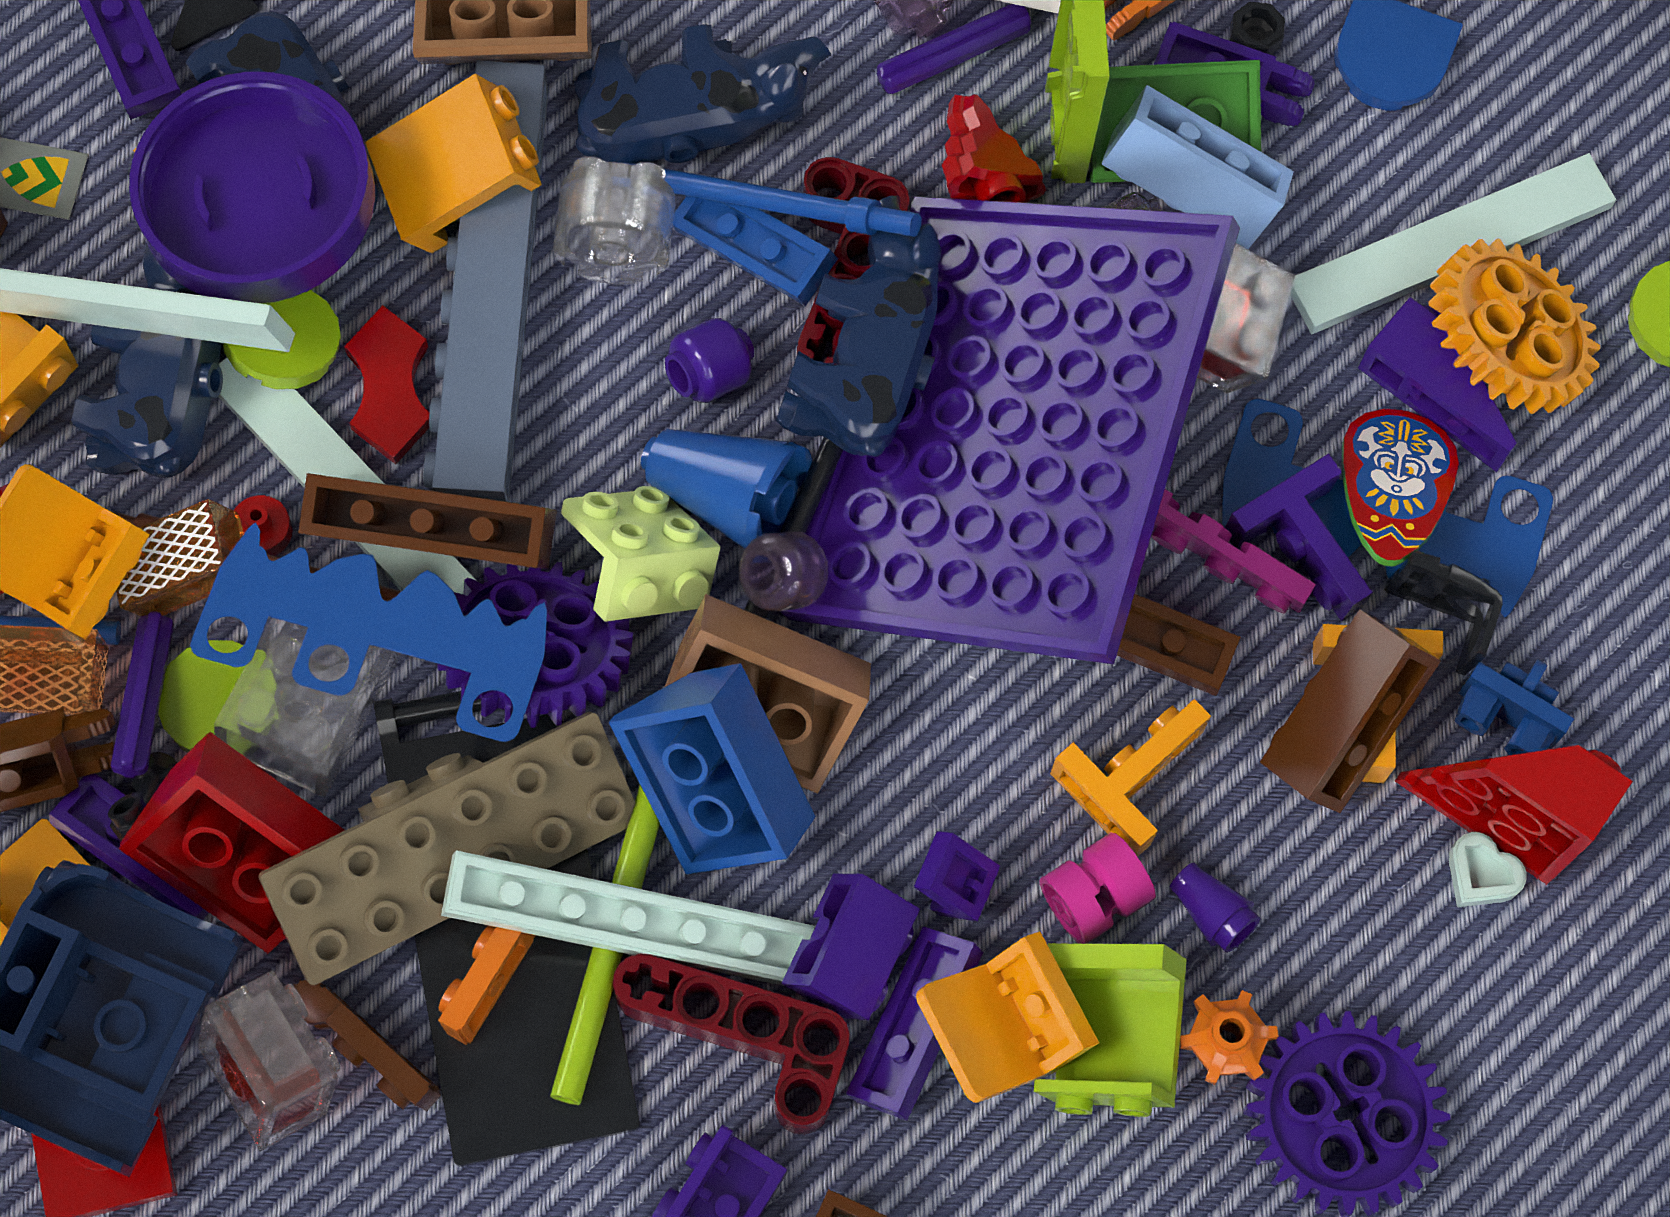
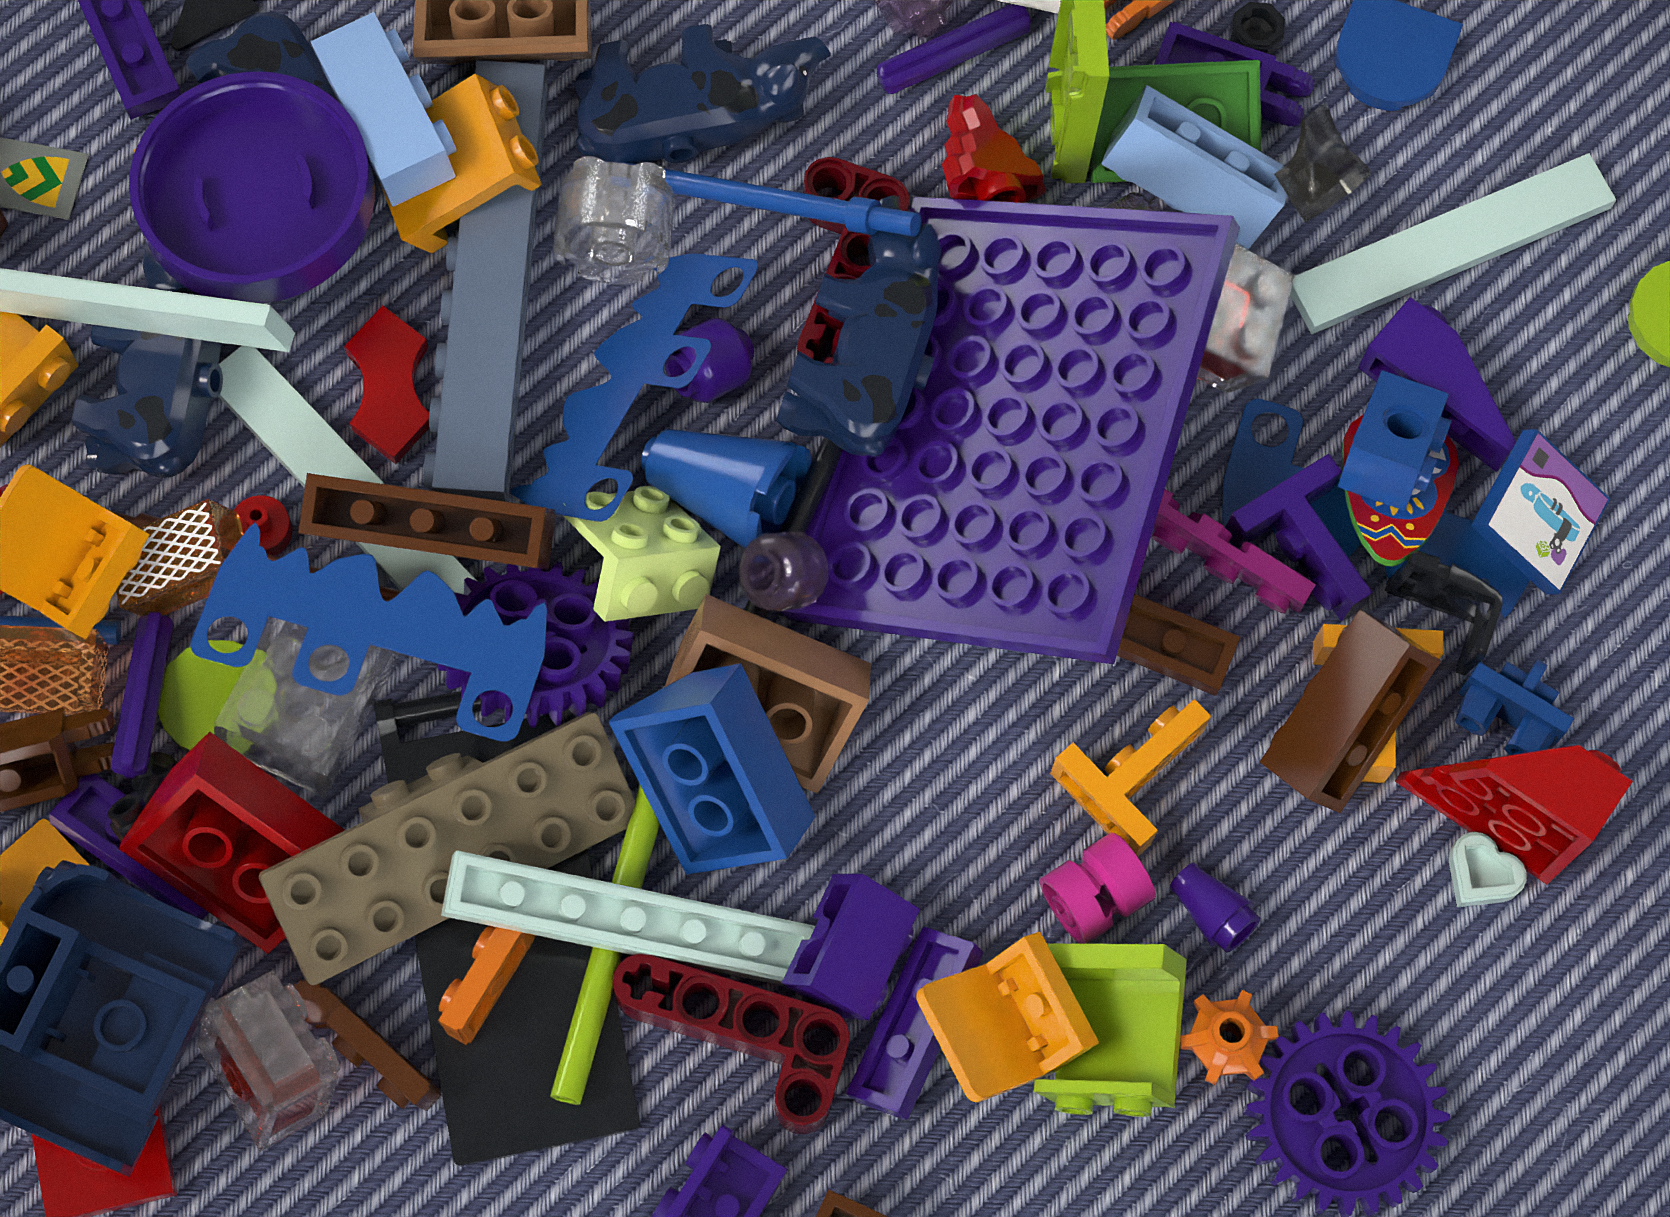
lime tile [223,290,341,389] -> none
blue plate [668,196,838,306] -> none
dark purple bracket [914,831,1000,922] -> none
light orange gear [1428,239,1600,414] -> none
none -> light blue brick [310,12,457,207]
none -> blue piece [510,253,758,522]
none -> clear smoke slope [1274,101,1372,222]
none -> blue brick [1337,370,1452,511]
none -> tile [1471,429,1610,595]

